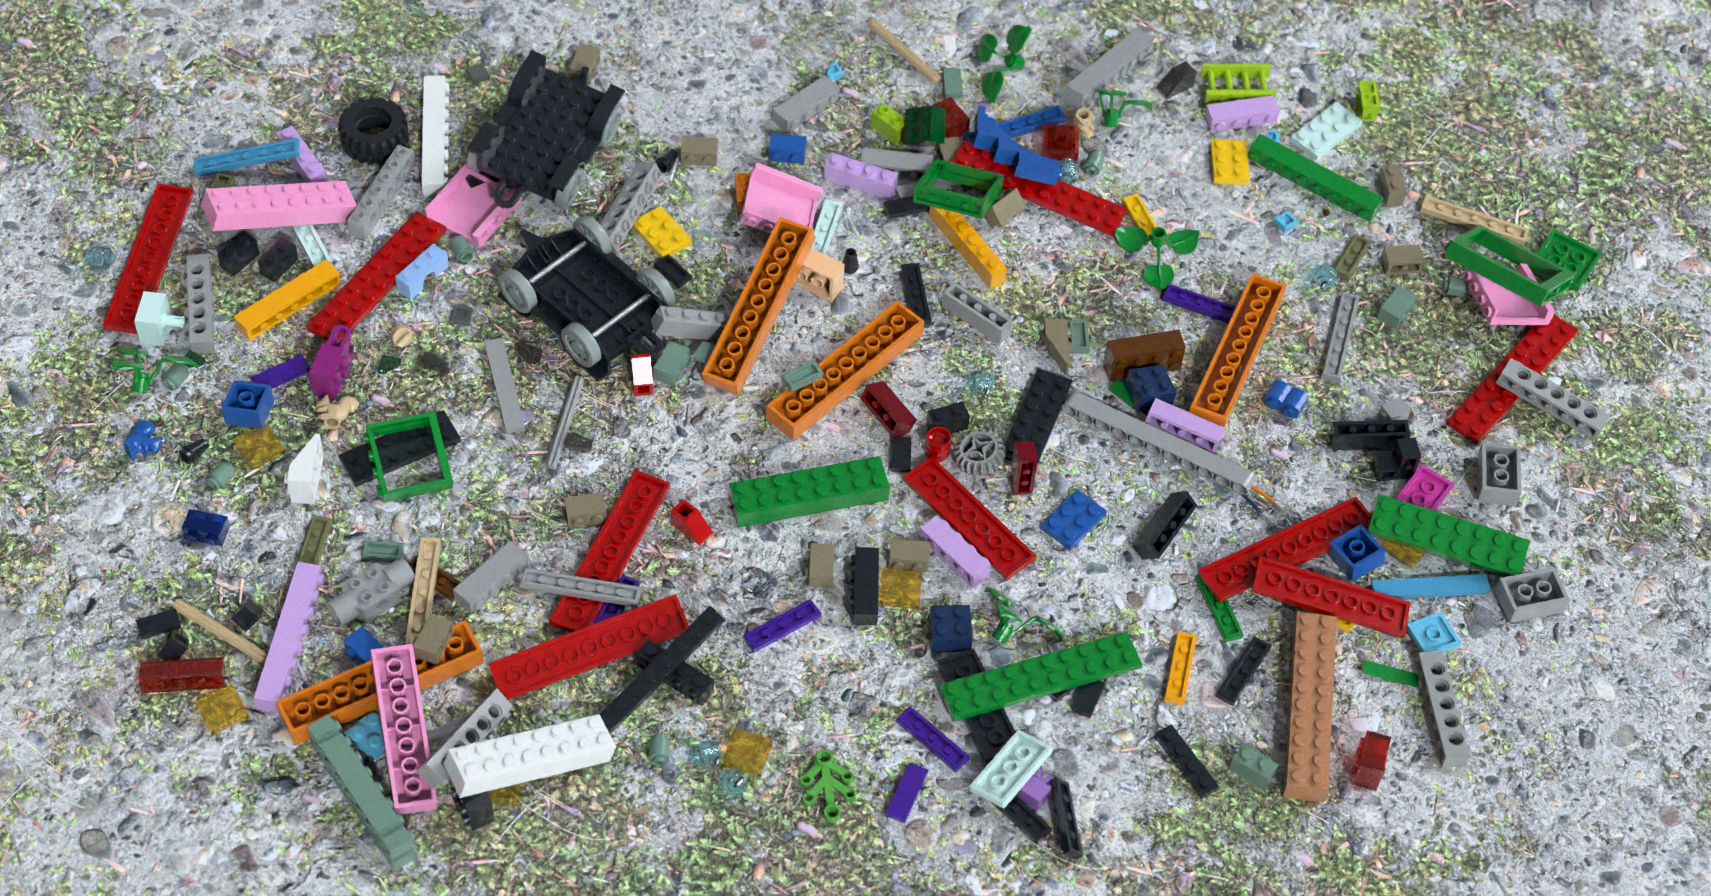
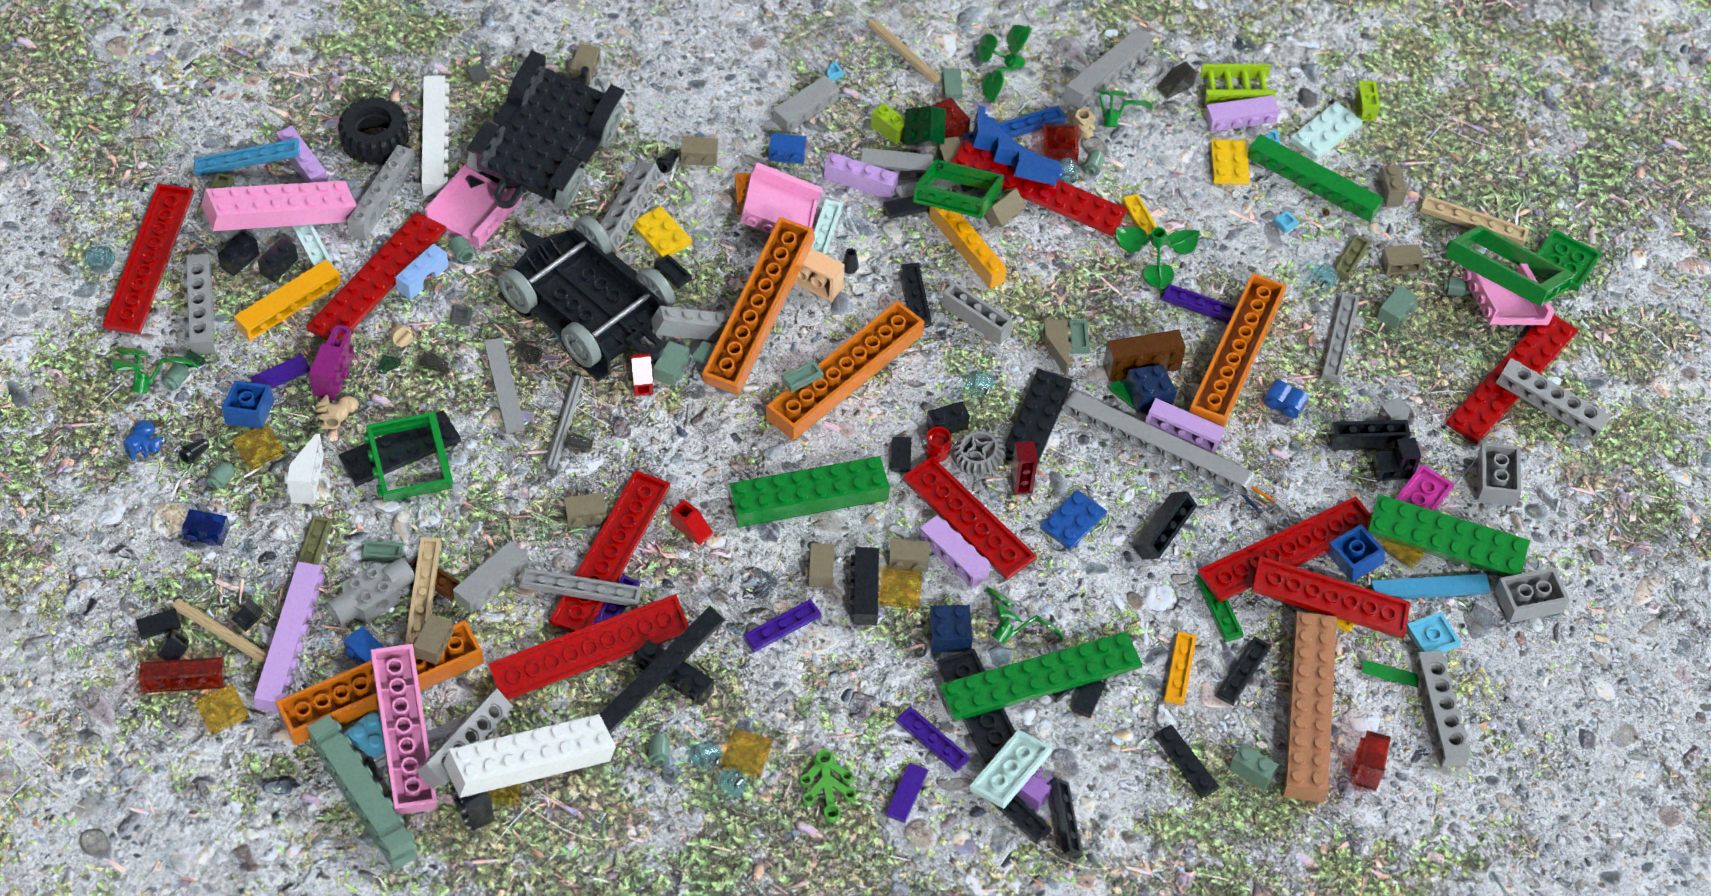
light aqua brick [134,291,185,346] -> none
dark red brick [860,381,917,437] -> none

